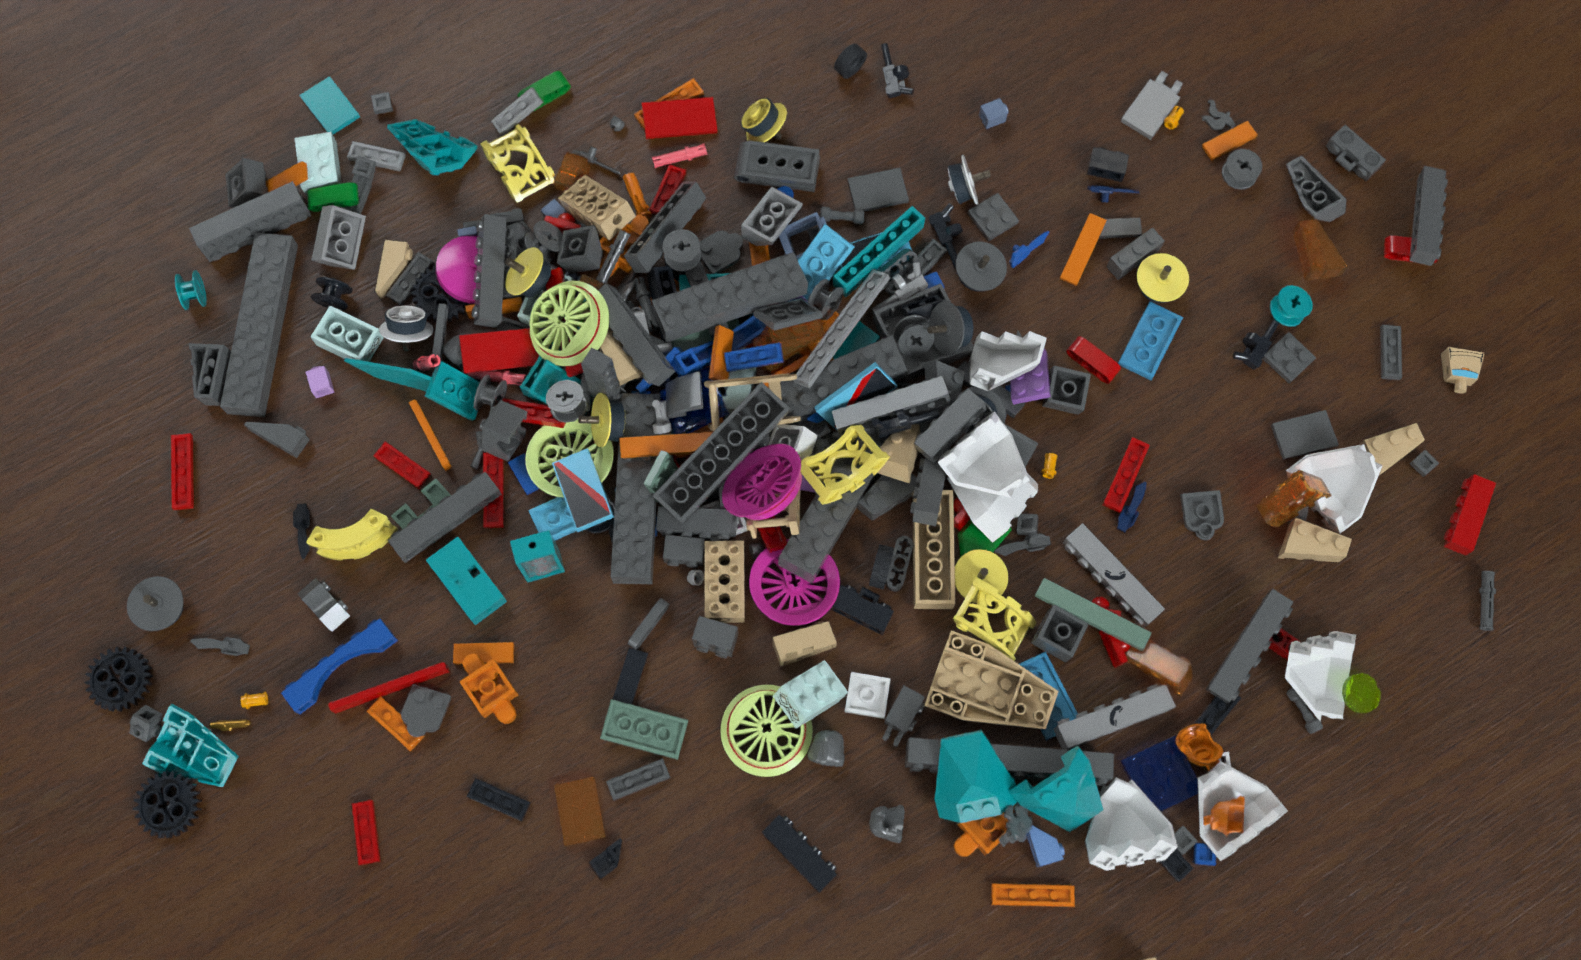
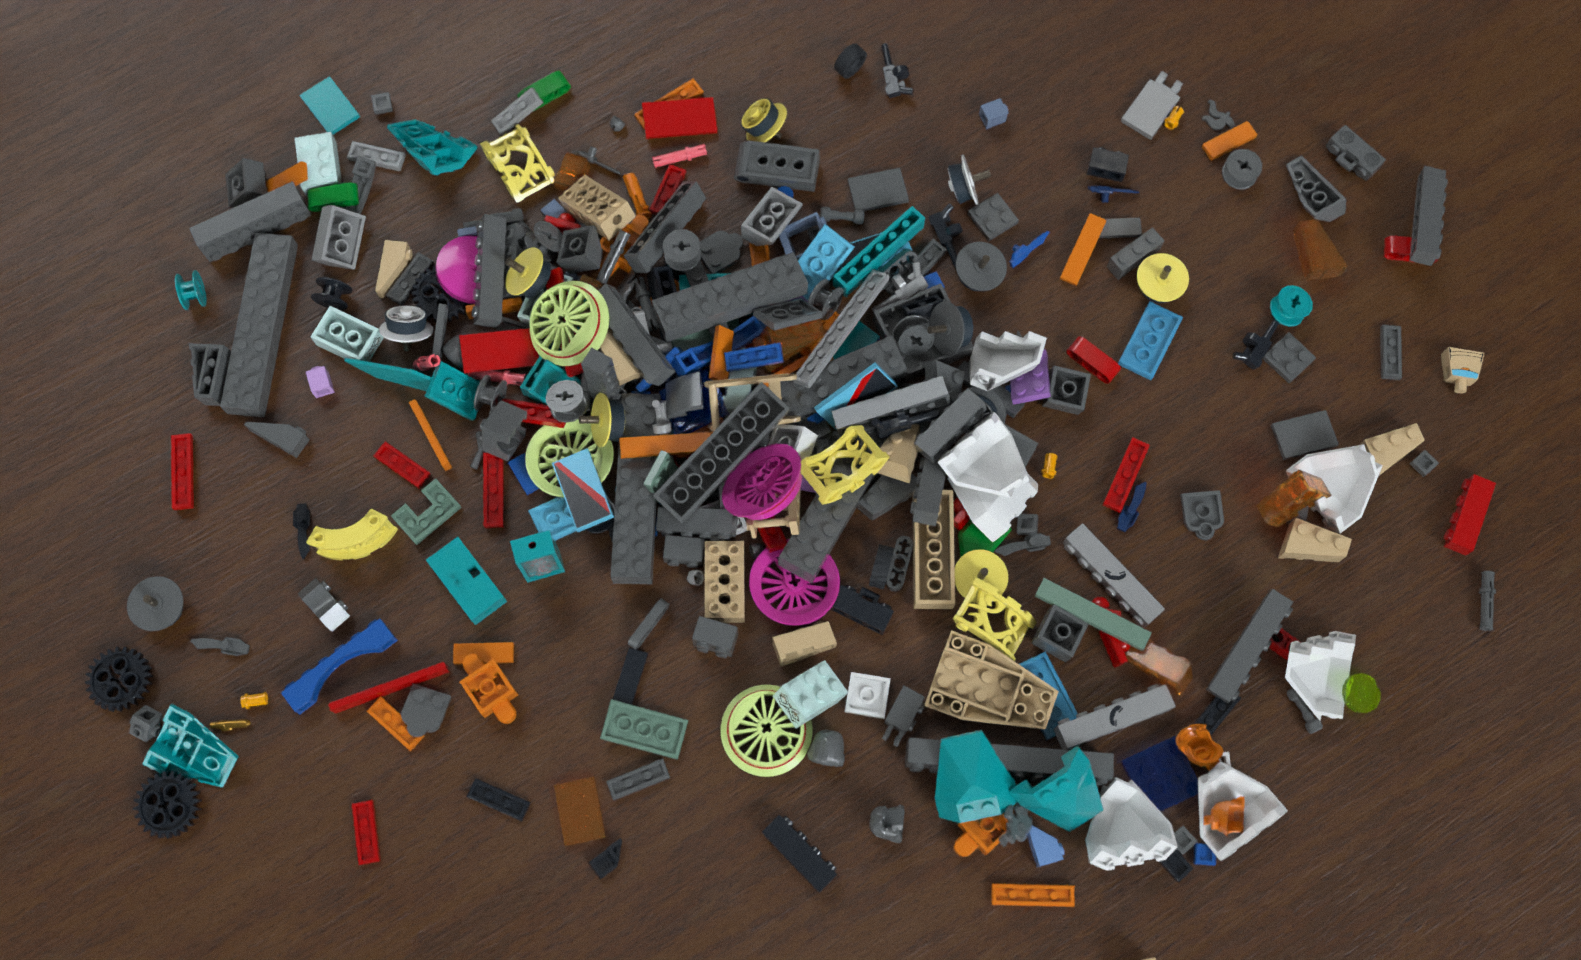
dark grey brick [388,472,502,563] -> none

